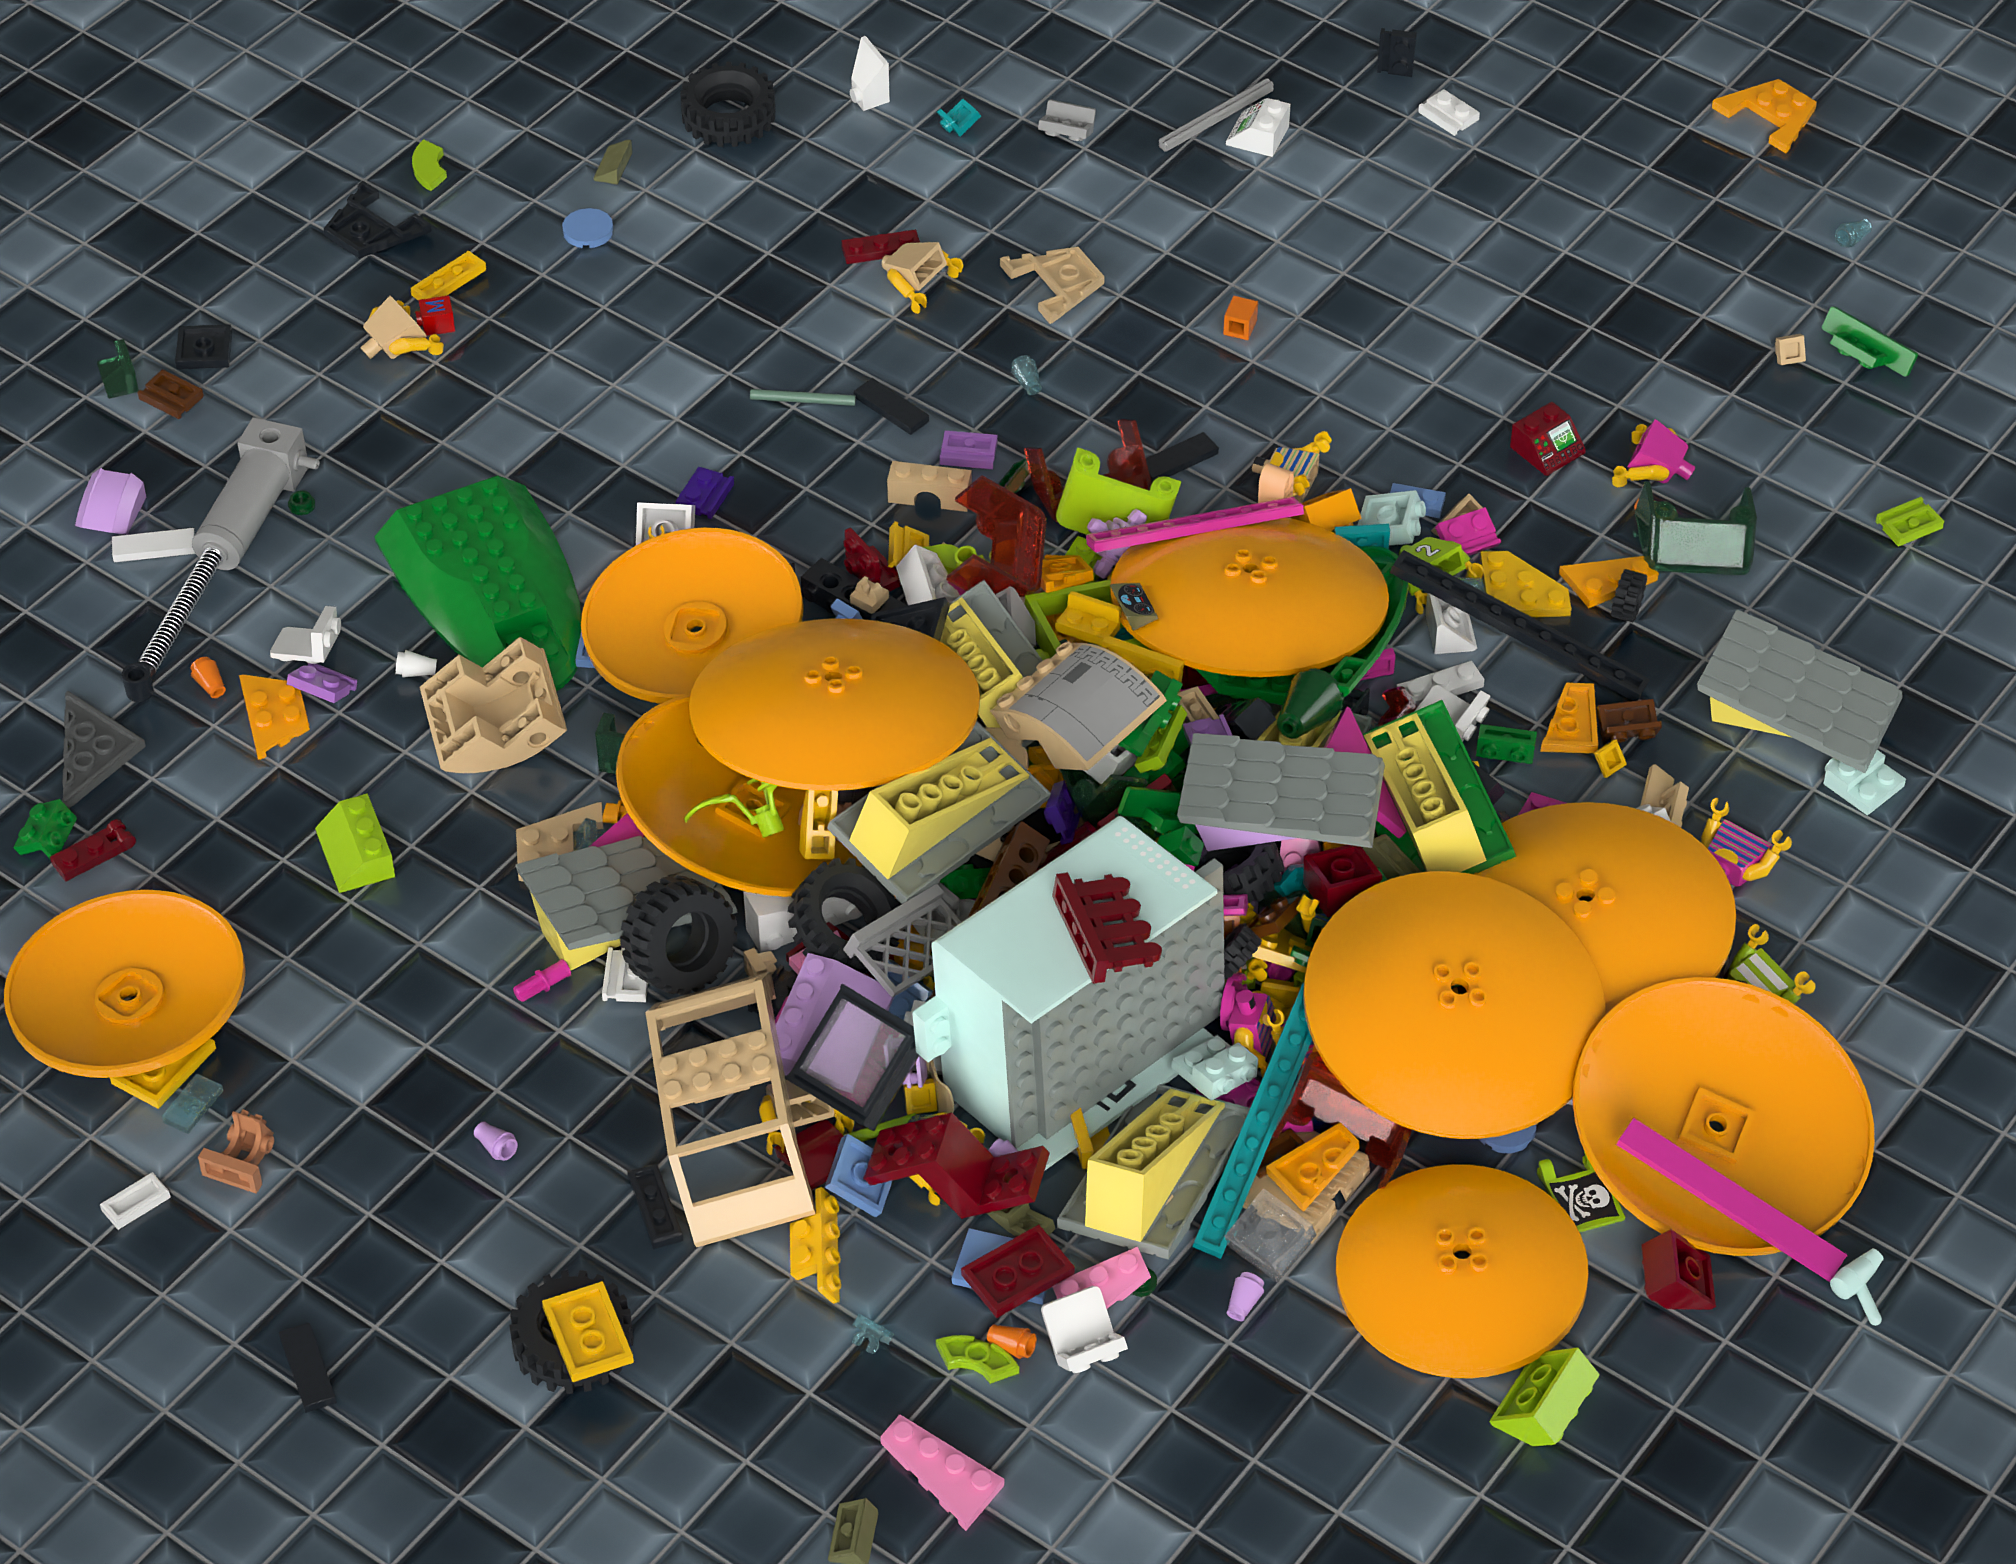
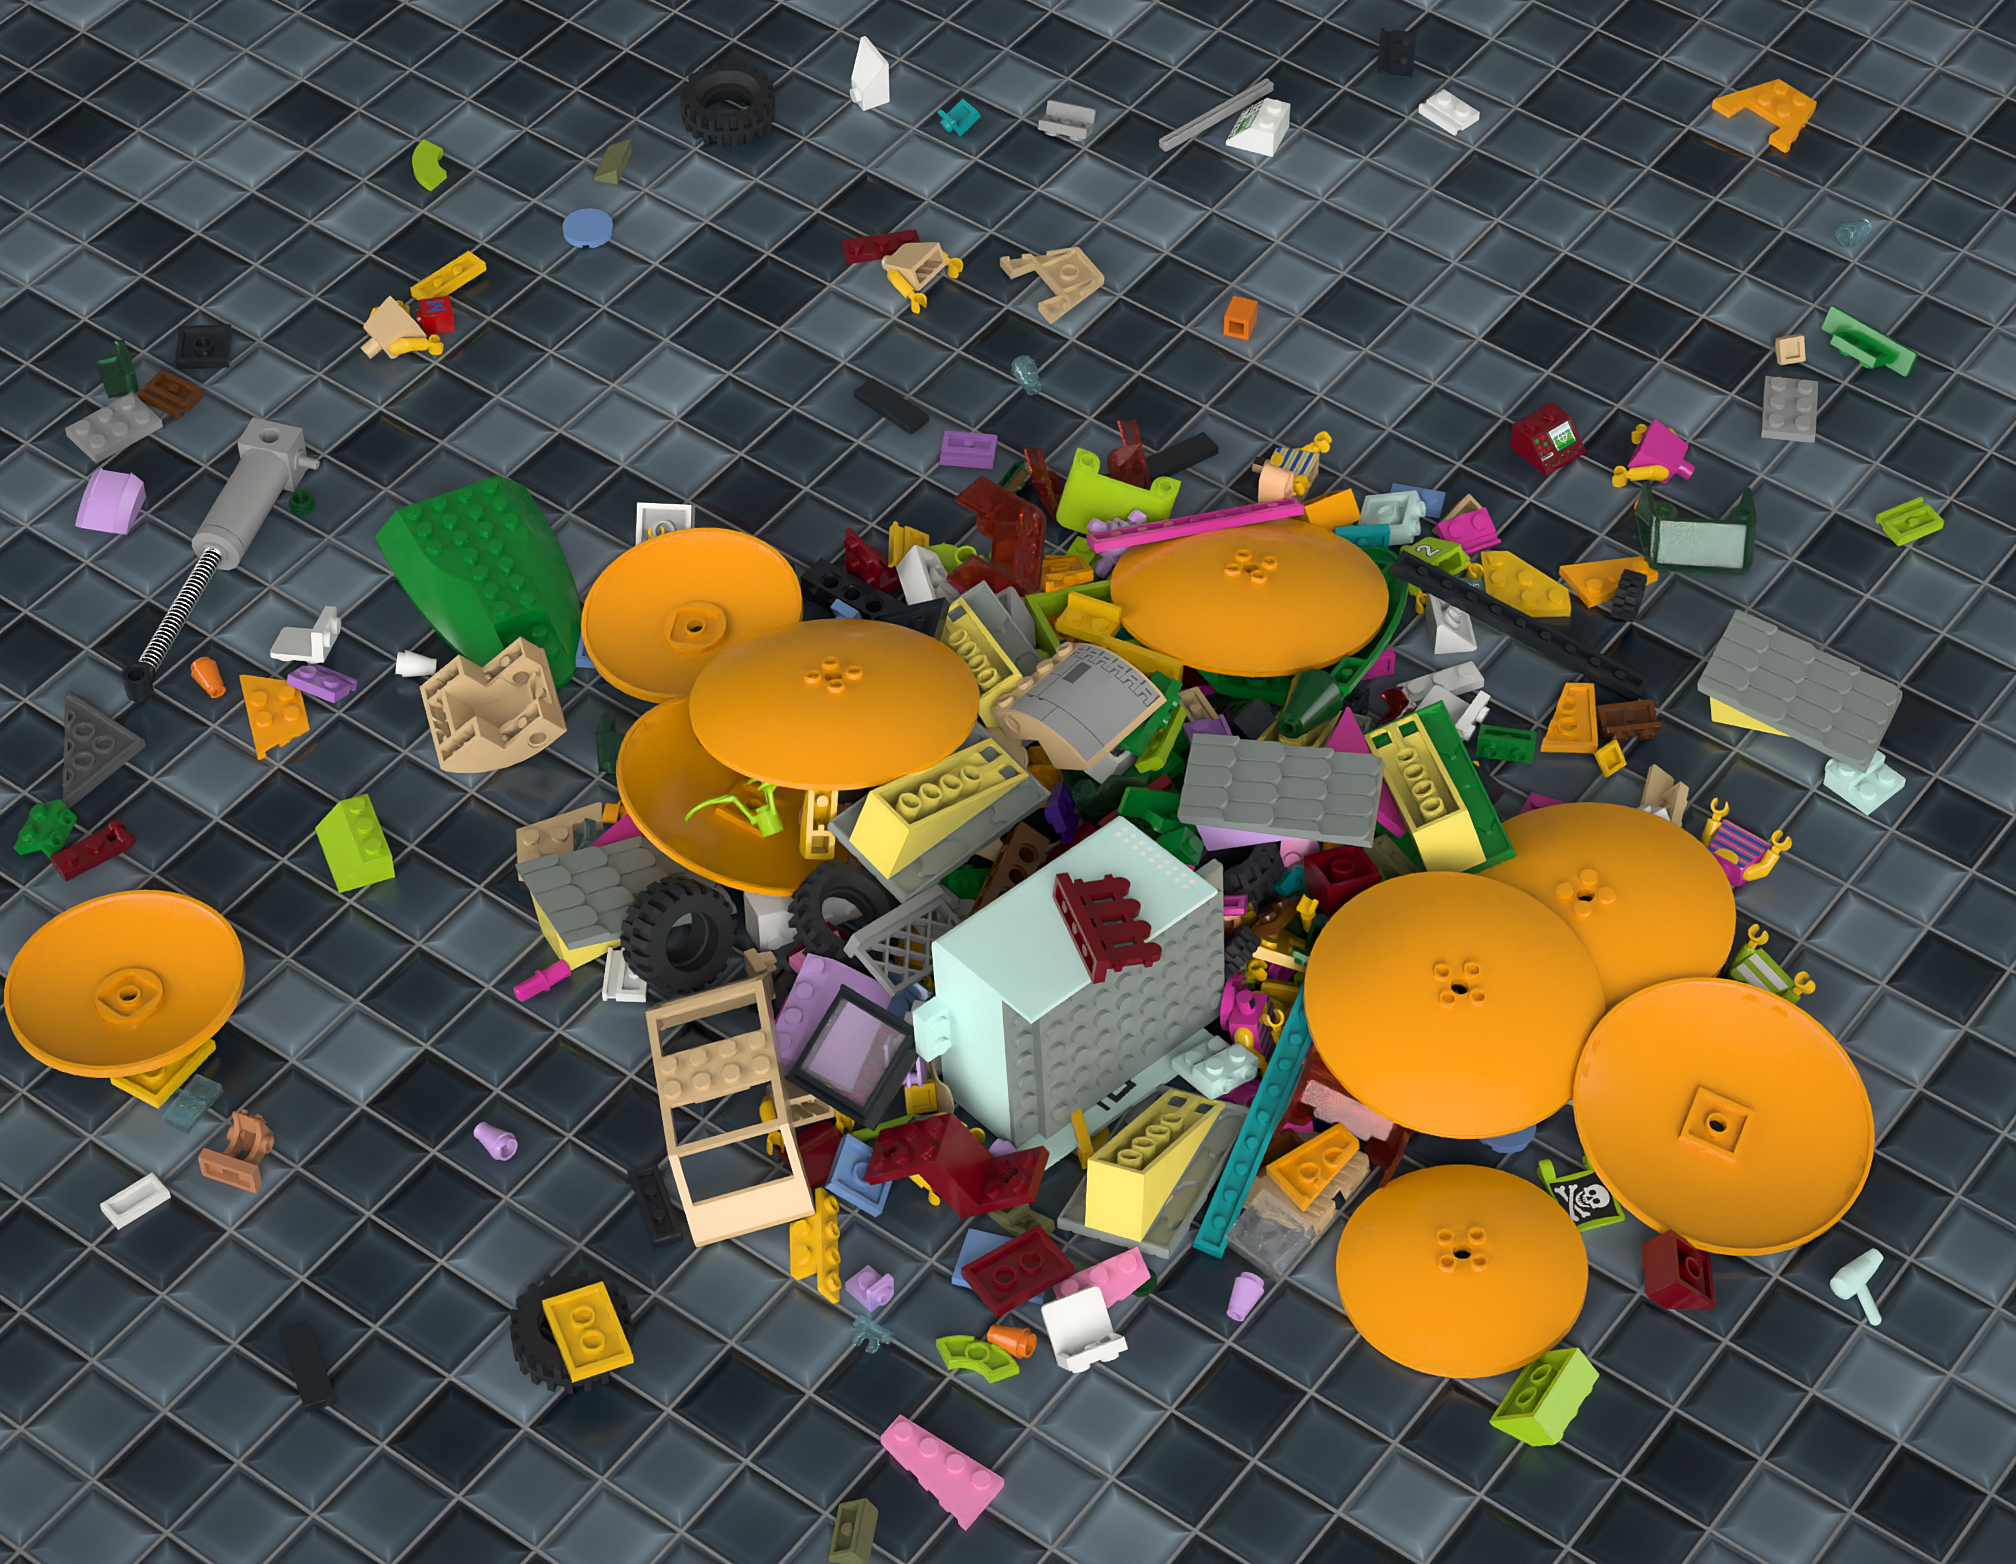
white tile [112,528,195,562] -> none
black wing [324,181,432,259] -> none
dark purple plate [676,466,734,519] -> none
sand green bar [750,389,856,406] -> none
tan tile [850,576,889,614] -> none
tan arch [887,461,972,512] -> none
slope [1110,583,1158,631] -> none
dark pink tile [1616,1118,1847,1282] -> none
none -> light grey plate [65,392,163,464]
none -> lavender bracket [845,1265,894,1312]
none -> light grey plate [1761,376,1818,443]

